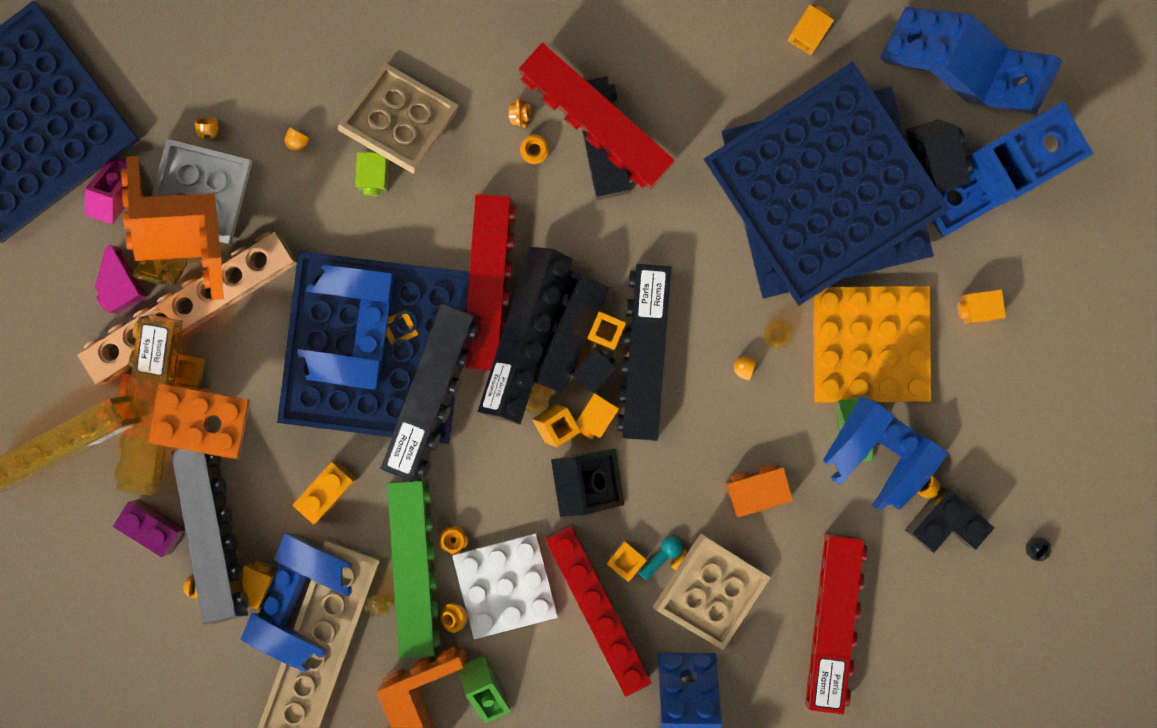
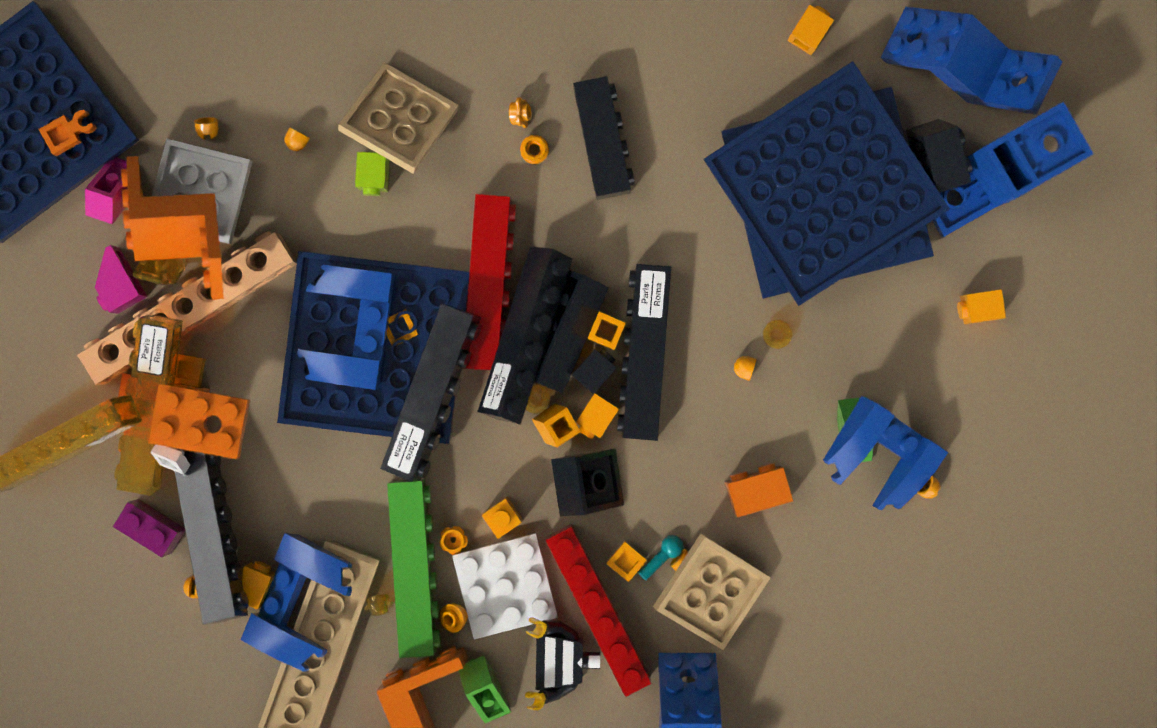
light orange brick [292,460,358,525] -> none
red brick [519,42,675,190] -> none
red brick [805,533,868,715] -> none
light orange plate [813,286,931,403] -> none
black brick [905,487,995,553] -> none
black hinge [1025,537,1051,561] -> none
none -> orange plate [39,110,97,156]
none -> white plate [151,444,190,475]
none -> light orange brick [481,496,523,539]
none -> torso [525,617,600,711]

